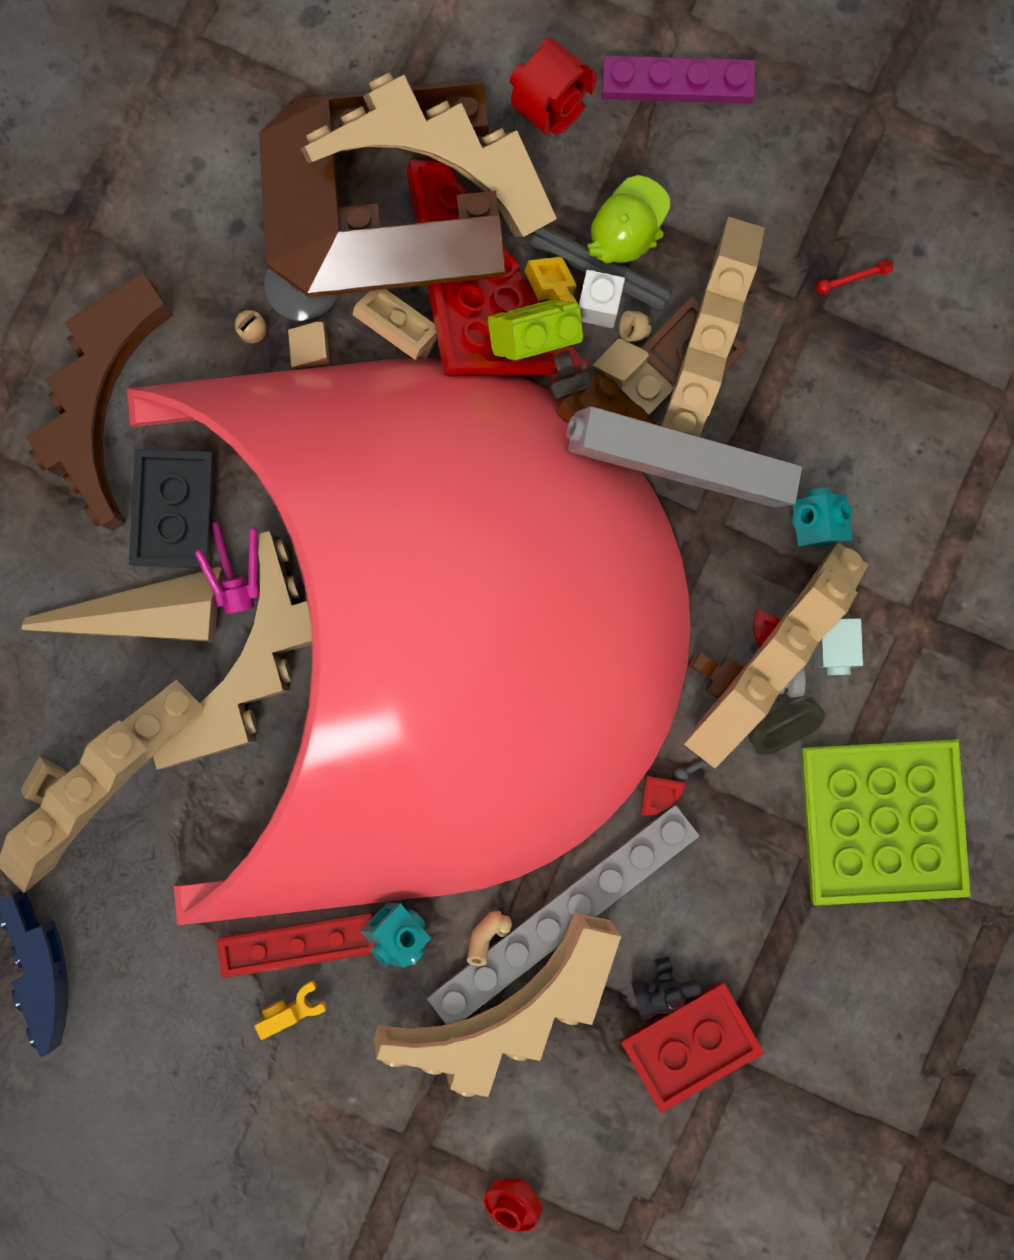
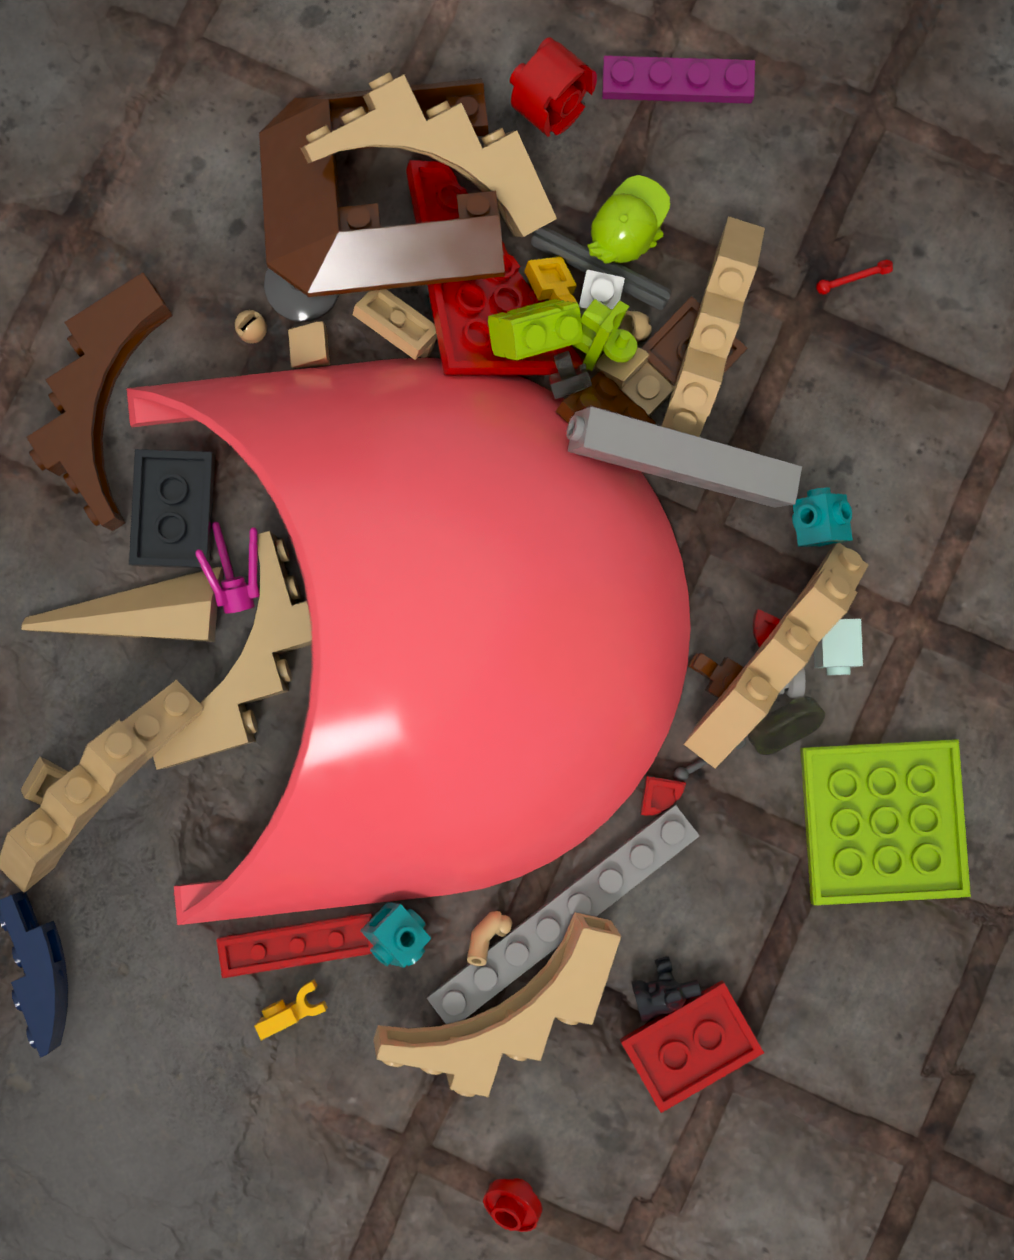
none -> lime hips [573,299,637,371]

